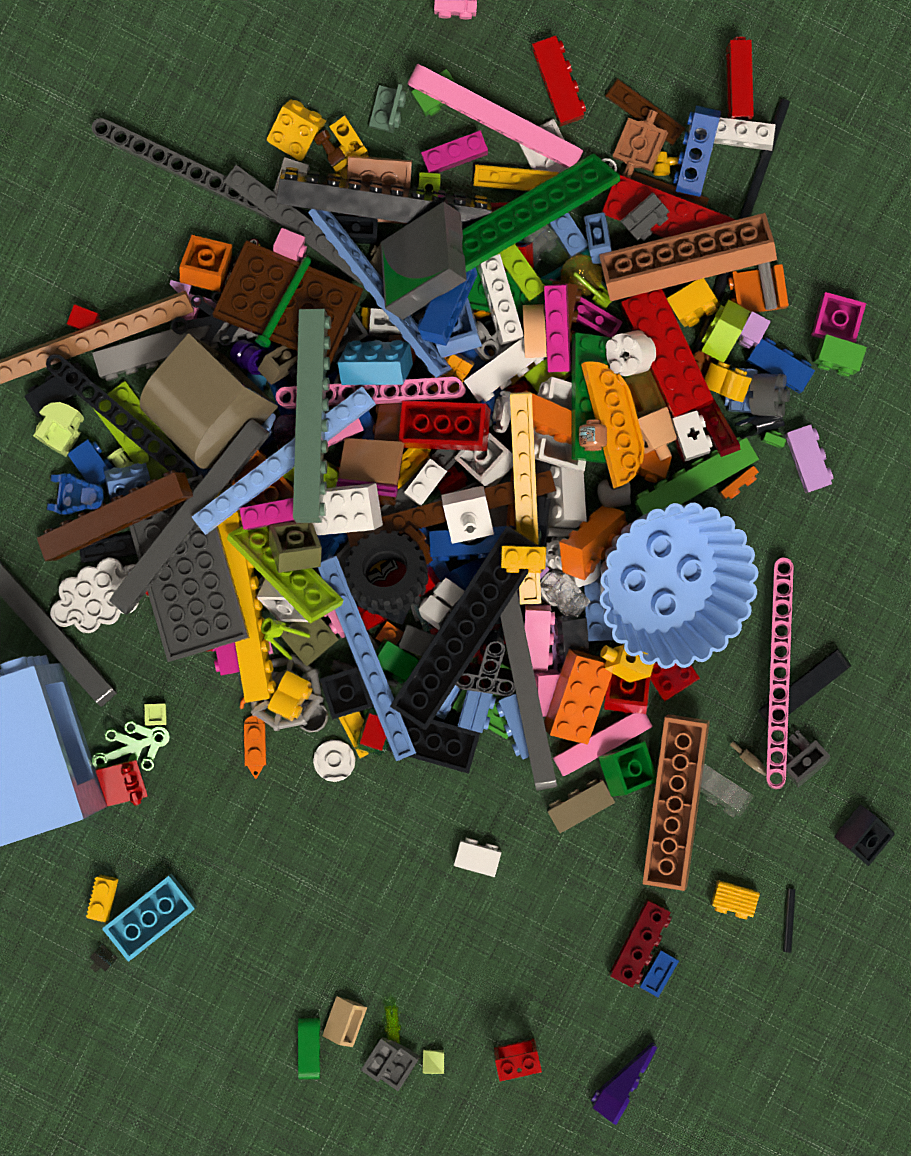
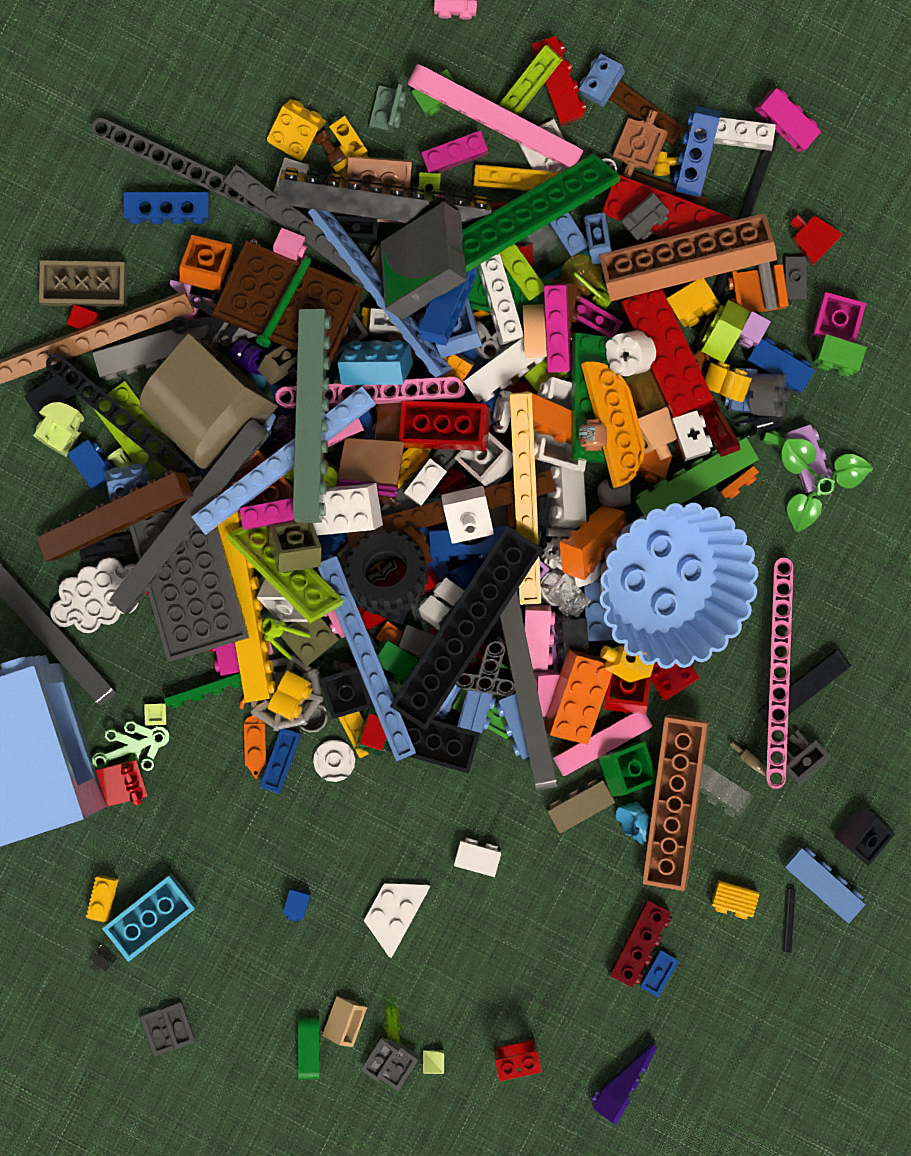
blue animal [47,473,104,515] -> none
yellow brick [501,545,546,573] -> none
red piece [726,37,754,121] -> none
none -> dark tan brick [39,260,128,307]
none -> blue brick [124,192,210,224]
none -> dark grey slope [139,1002,195,1057]
none -> green plate [164,674,242,709]
none -> blue hinge [260,728,301,794]
none -> blue brick [283,888,311,922]
none -> white wing [364,883,430,958]
none -> lime plate [498,45,563,116]
none -> medium blue brick [579,54,625,108]
none -> dark azure hair [615,801,651,845]
none -> dark pink brick [754,88,821,152]
none -> bright green plant [781,438,873,532]
none -> medium blue brick [783,847,866,923]
none -> dark grey plate [785,257,807,300]
none -> red torso [790,214,843,266]

